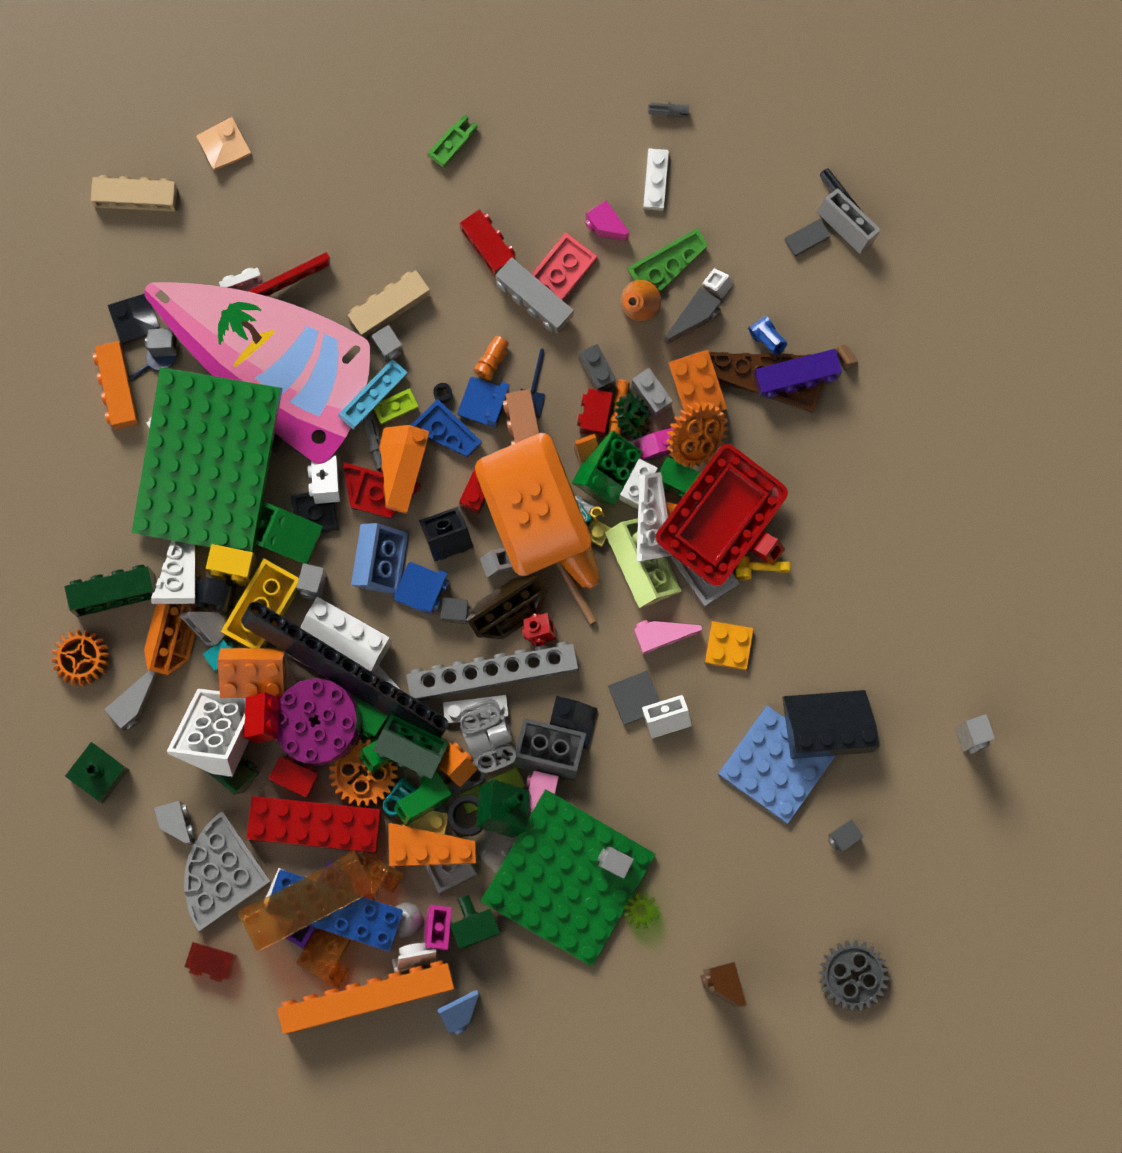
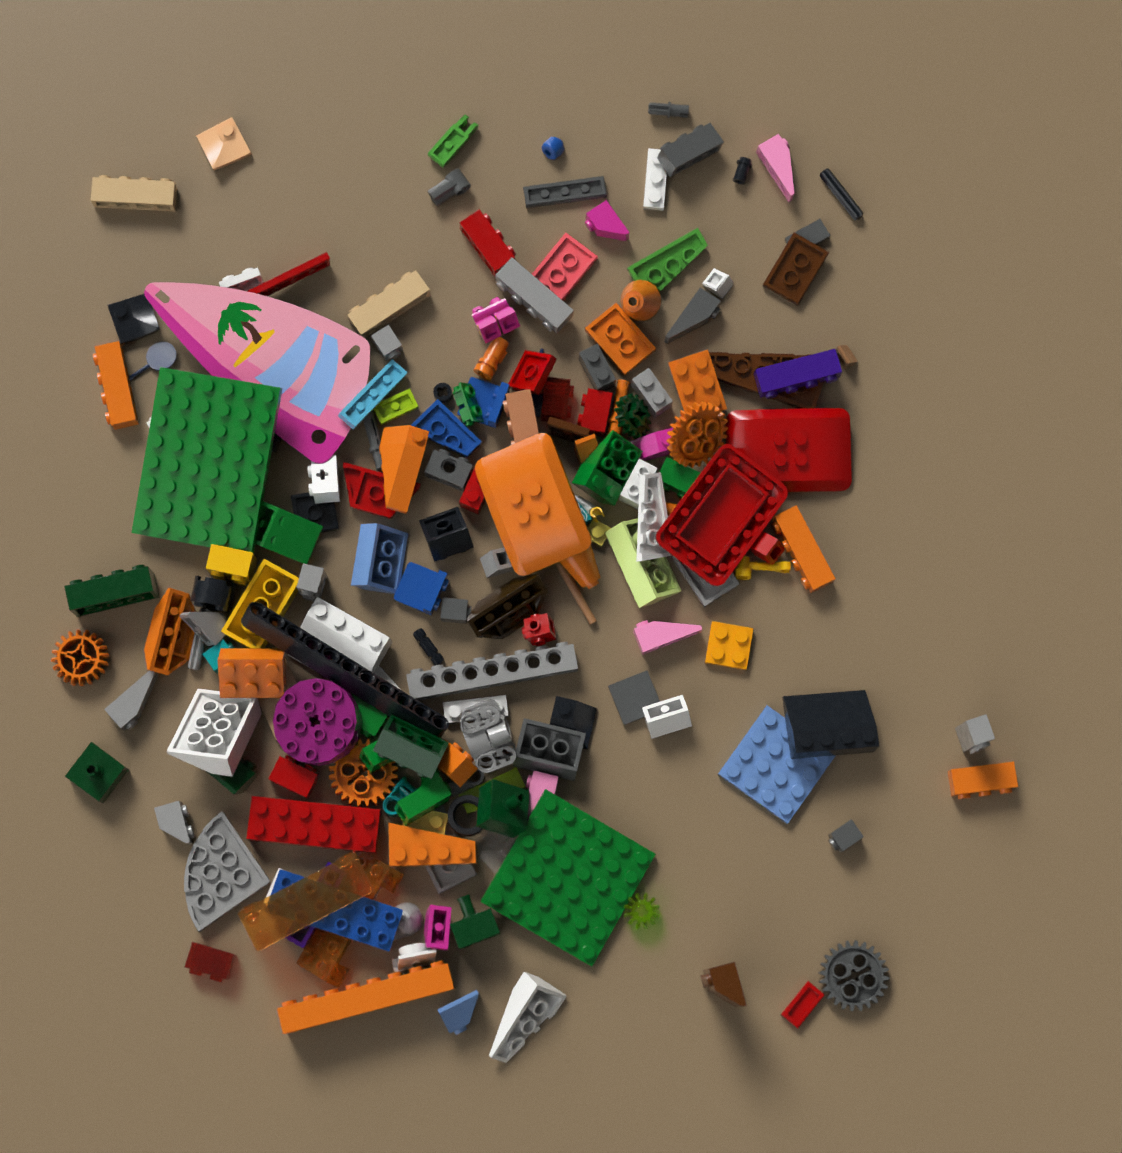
brick [145,328,178,357] -> none
white wing [151,540,195,604] -> none
red brick [244,692,279,743] -> none
light grey brick [598,847,634,878] -> none
blue piece [748,316,787,355] -> none
light grey brick [817,188,881,254] -> none
none -> light grey axle [188,608,211,670]
none -> black axle [413,628,444,665]
none -> dark grey brick [424,449,473,492]
none -> dark grey piece [428,169,471,207]
none -> green hinge [453,382,484,427]
none -> dark pink hips [472,297,520,344]
none -> white wedge [489,972,566,1063]
none -> red plate [508,350,557,395]
none -> dark grey tile [523,176,607,208]
none -> clear red brick [541,377,574,422]
none -> blue piece [542,137,565,160]
none -> reddish brown tile [547,417,590,443]
none -> orange plate [585,303,656,376]
none -> dark grey brick [657,123,724,177]
none -> red wedge [726,408,852,492]
none -> black pin [733,157,752,185]
none -> bright pink slope [756,134,794,202]
none -> reddish brown tile [763,232,829,306]
none -> orange brick [771,505,836,593]
none -> red tile [780,981,825,1029]
none -> orange brick [947,761,1018,800]

